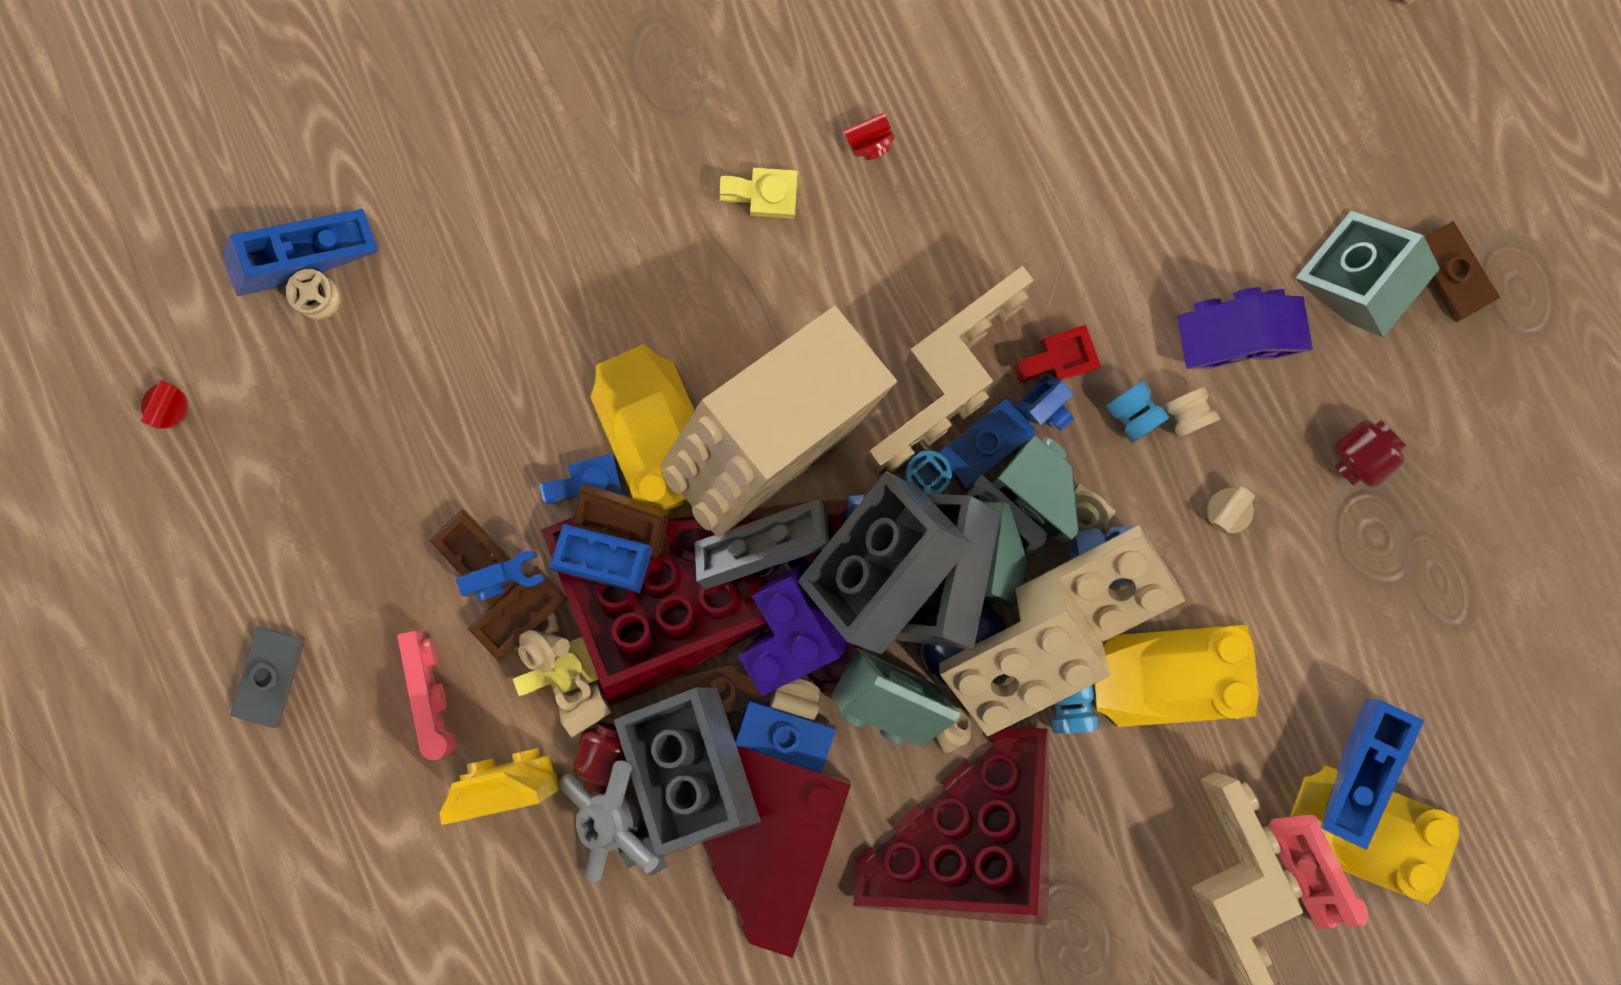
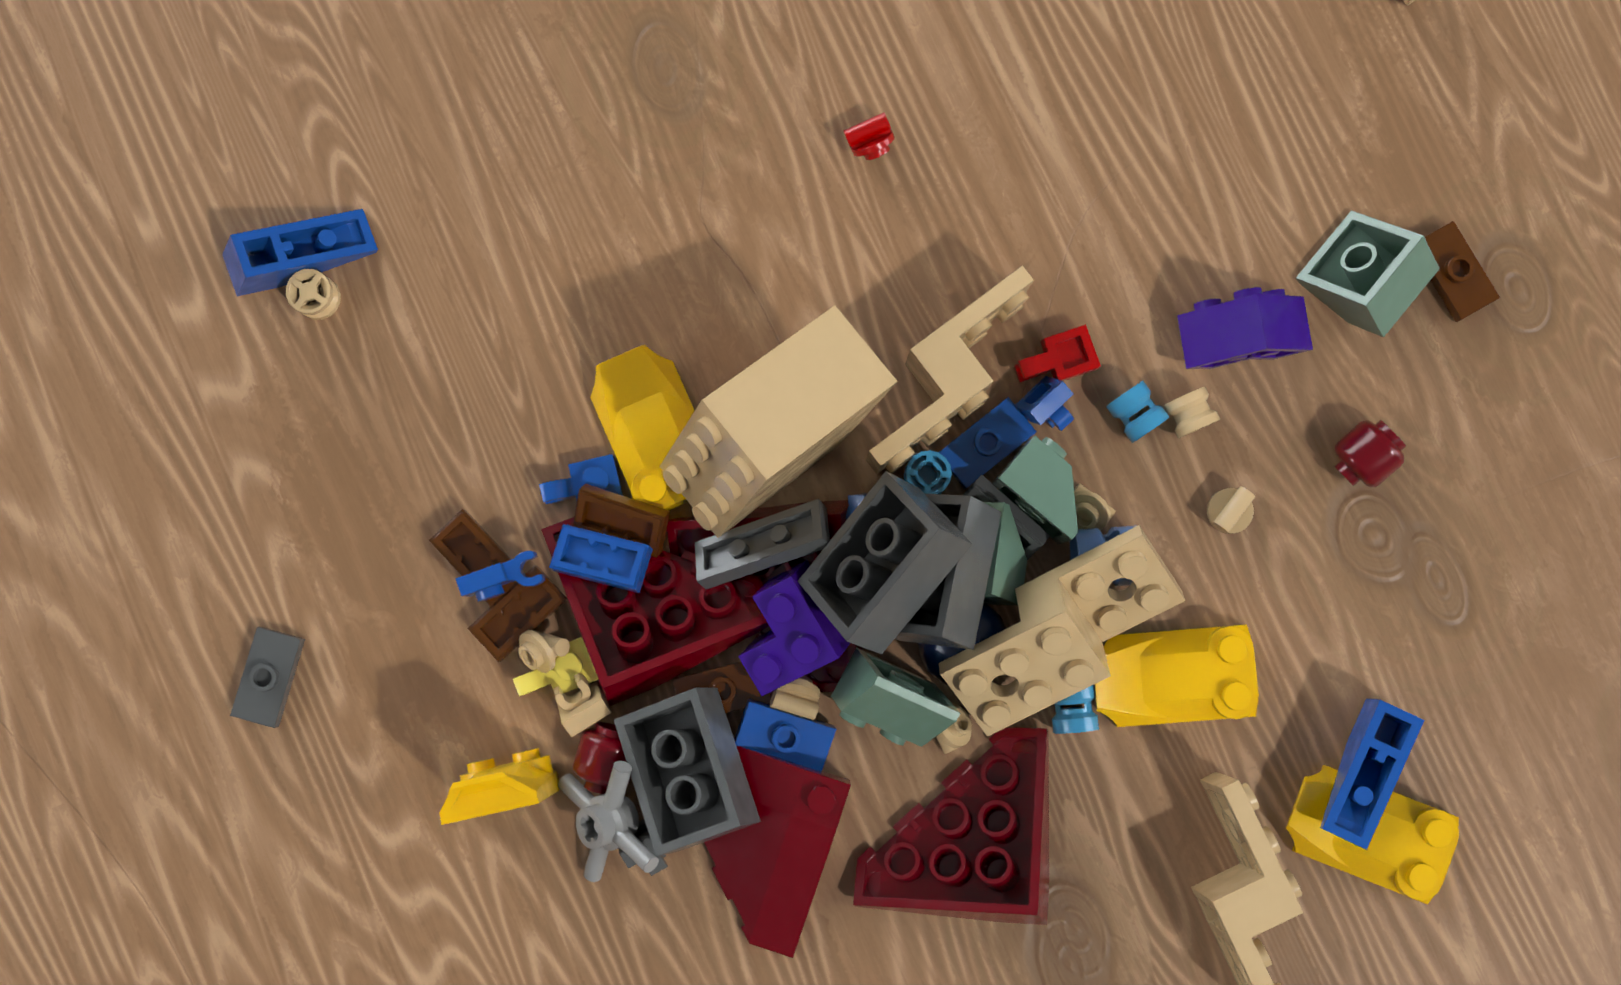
red plate [141,380,189,429] -> none
coral plate [397,631,457,760] -> none
light yellow plate [720,168,798,219] -> none
coral plate [1268,814,1368,929] -> none

